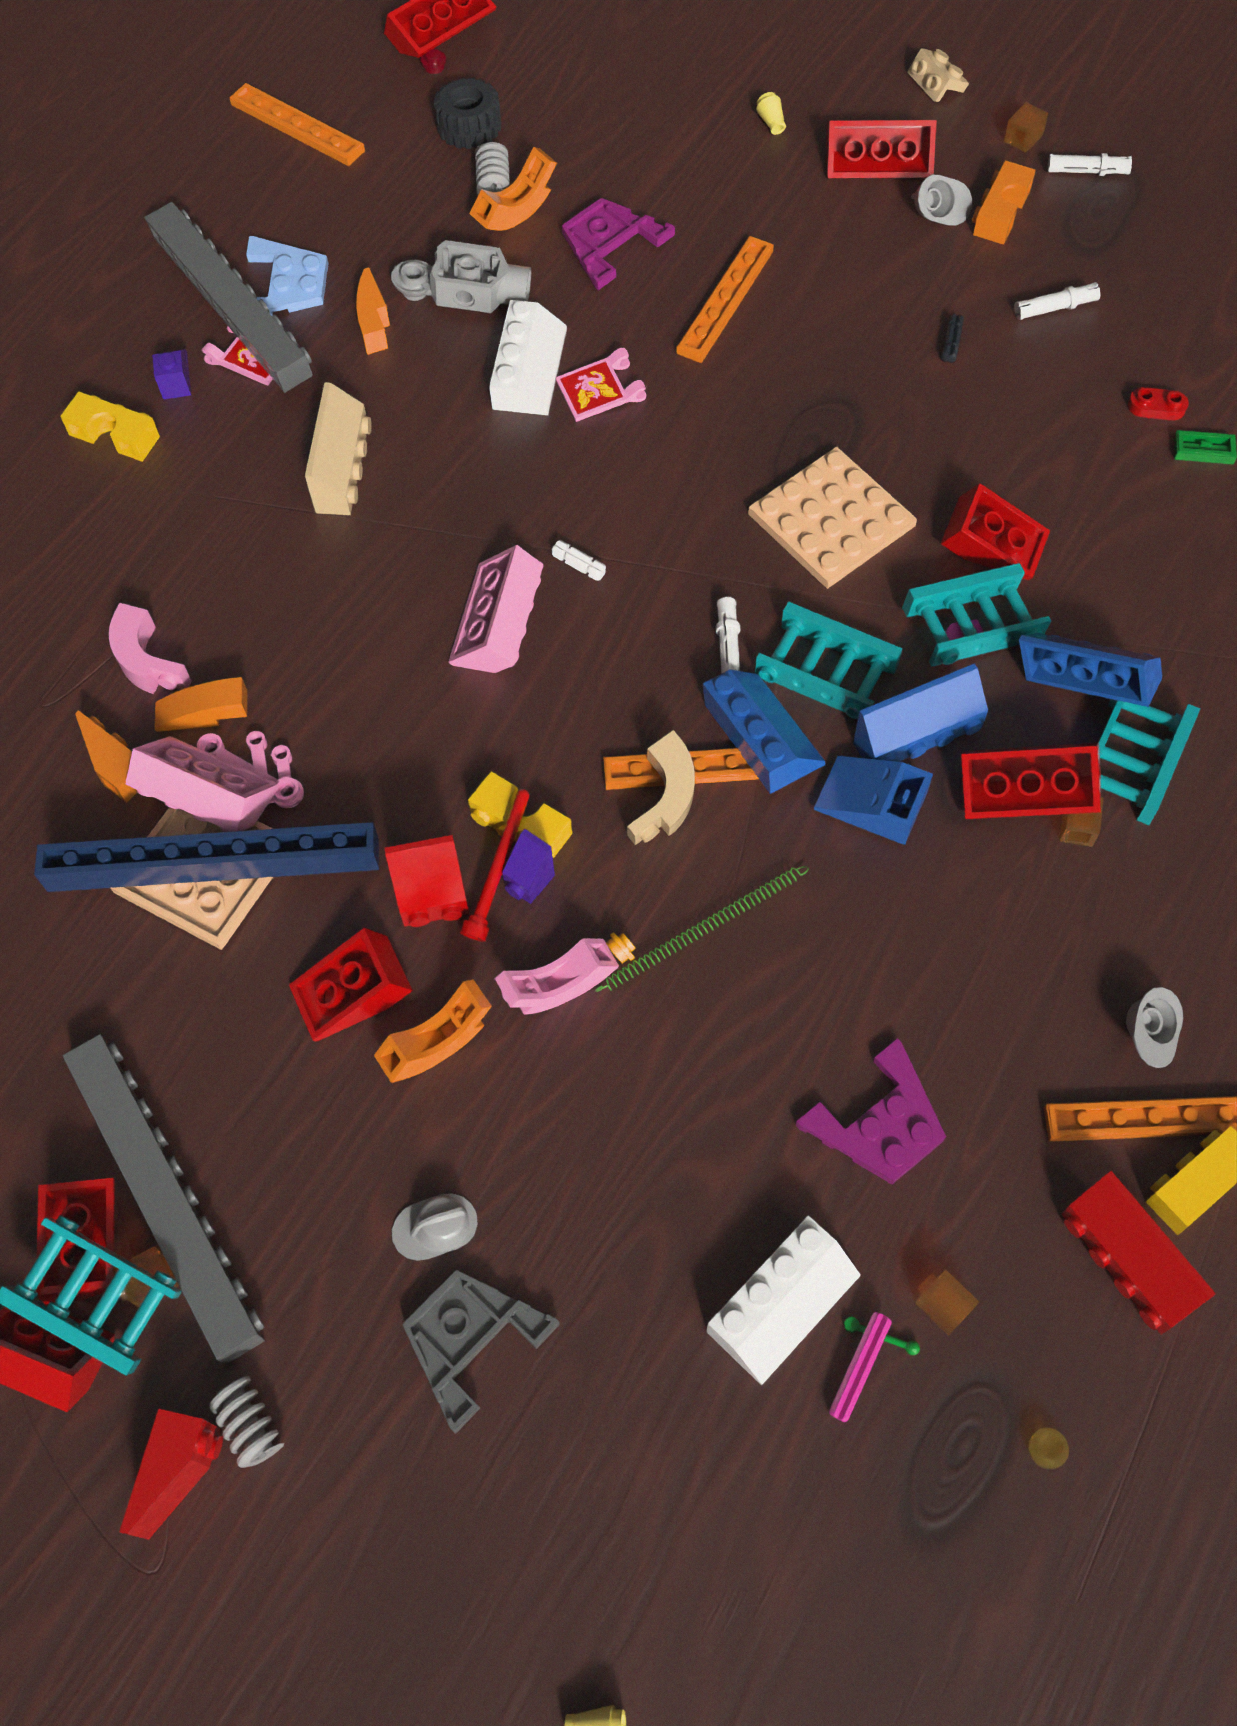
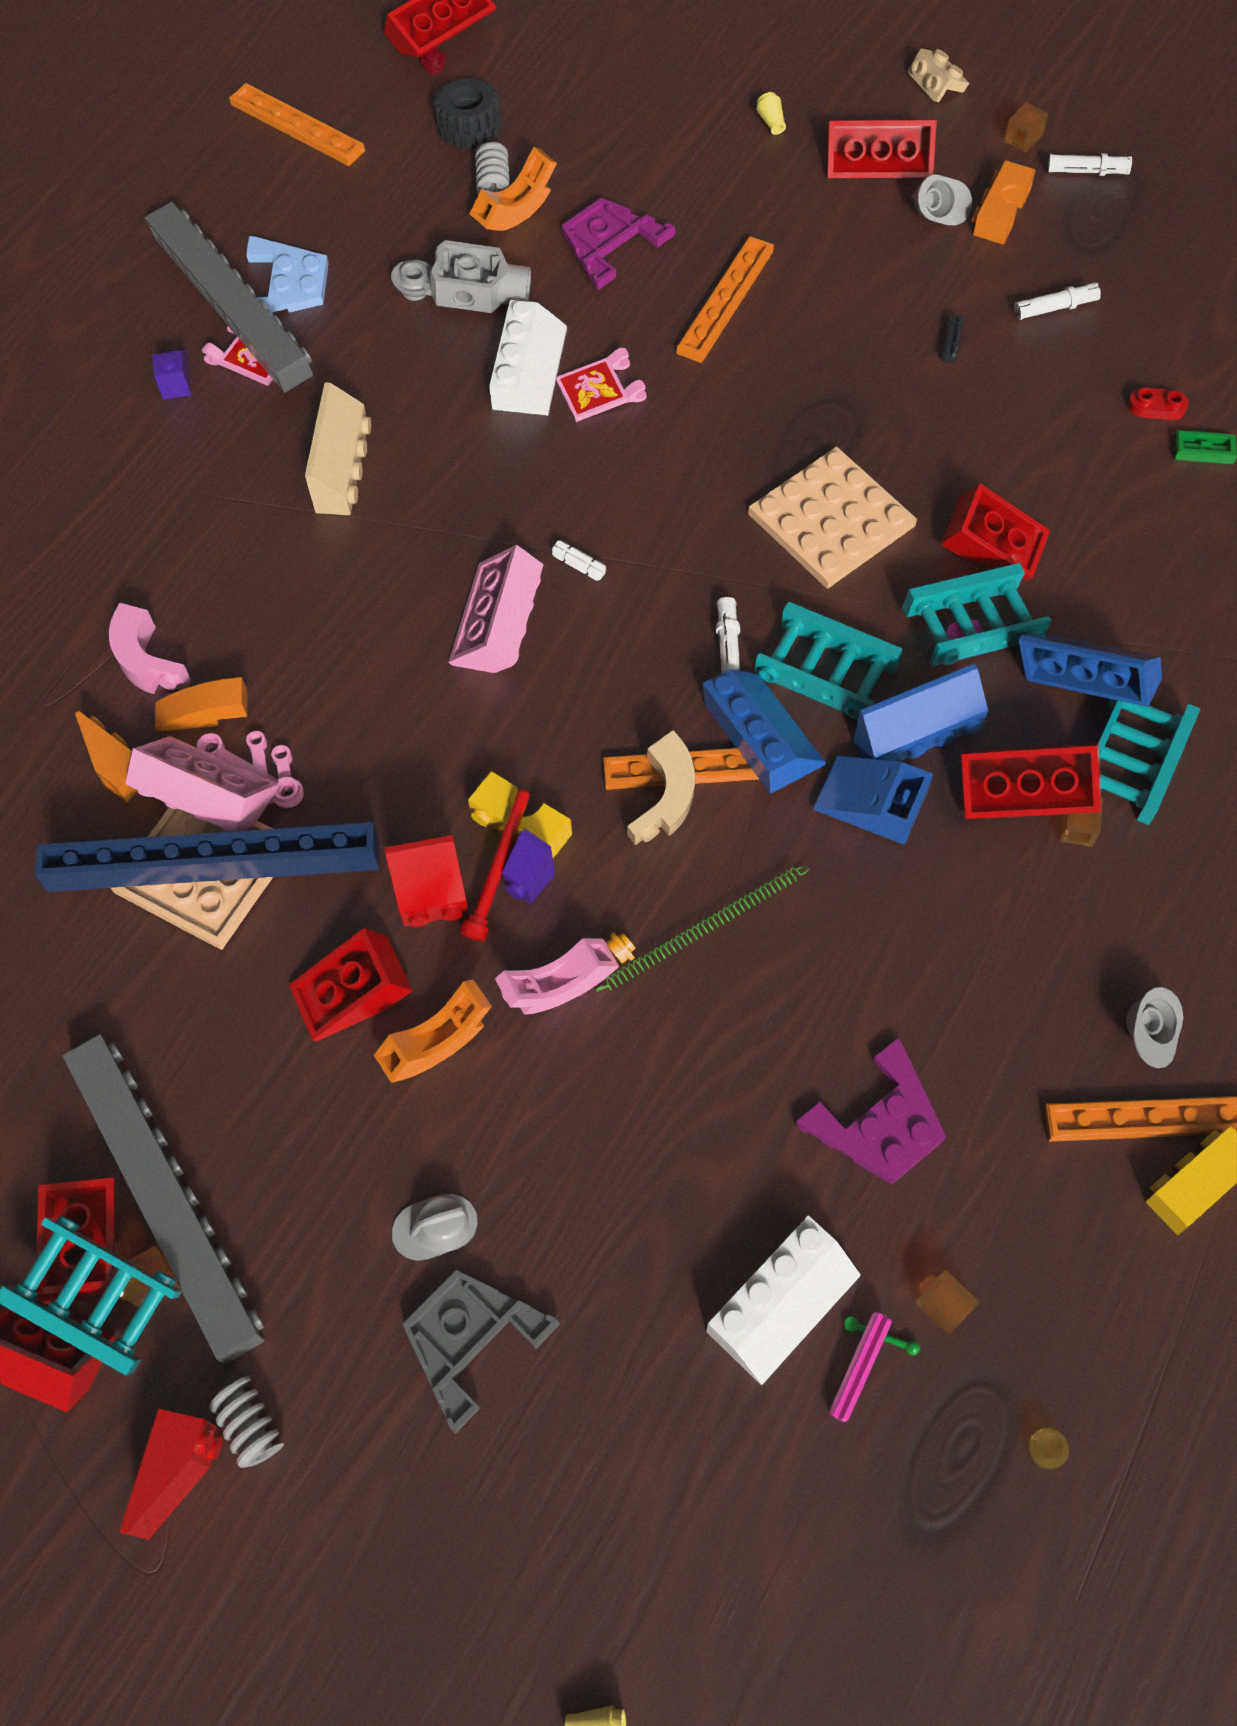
yellow arch [60,392,160,462] -> none
orange slope [356,267,390,355] -> none
red slope [1061,1171,1216,1335] -> none

